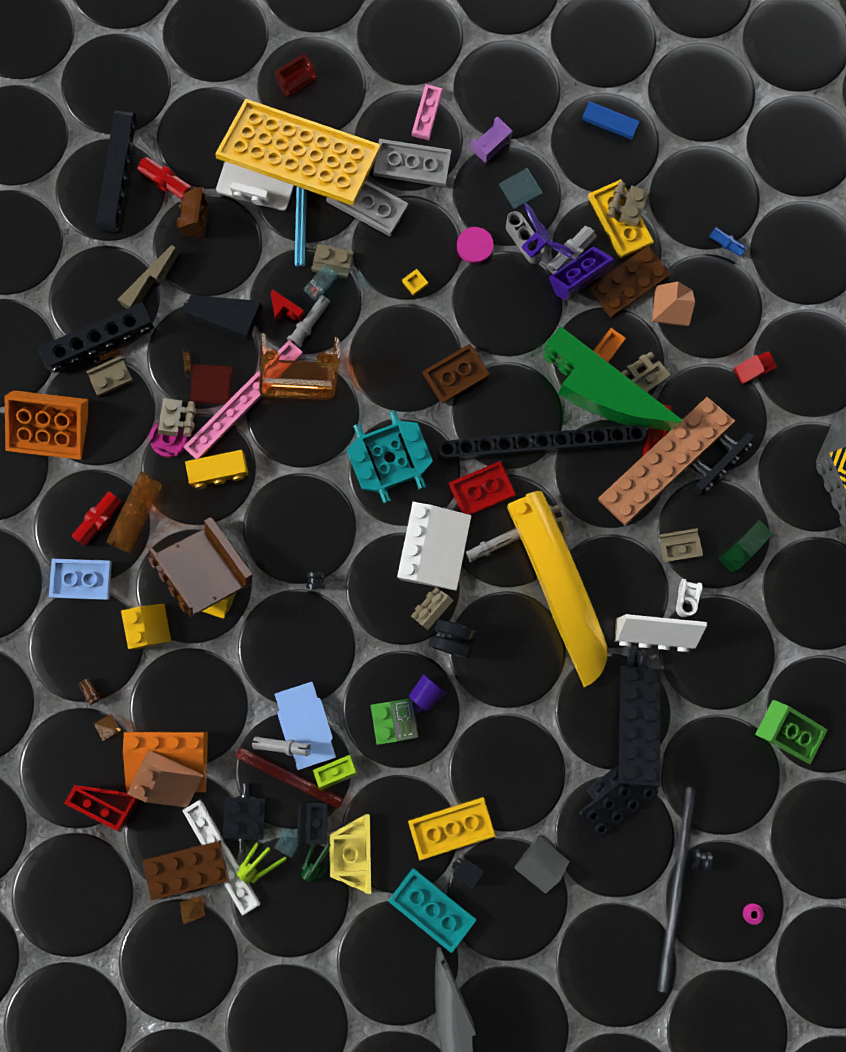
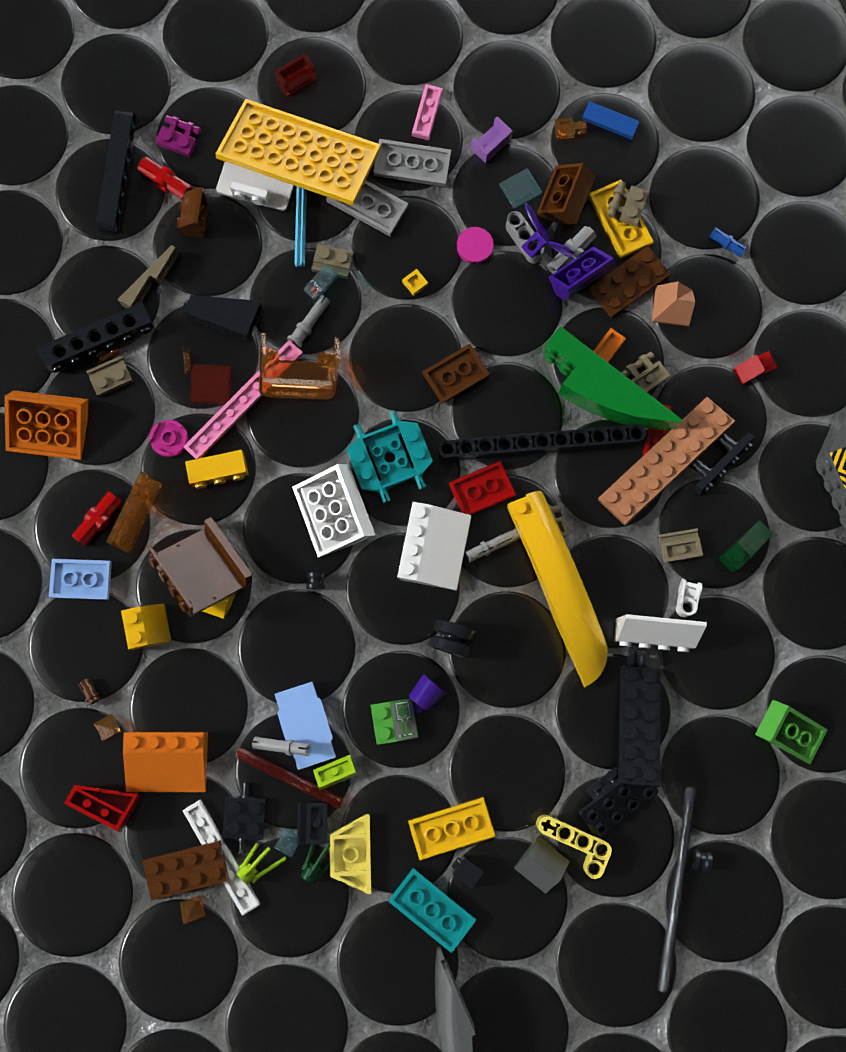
nougat slope [127,750,203,807] -> none
dark tan plate [158,398,197,437] -> none
red slope [271,290,305,323] -> none
dark tan plate [411,587,454,630] -> none
dark pink plate [743,903,764,925] -> none
none -> magenta plate [155,115,201,157]
none -> white slope [292,464,375,557]
none -> light yellow beam [536,814,612,879]
none -> reddish brown slope [537,163,596,225]
none -> clear orange plate [554,117,587,139]

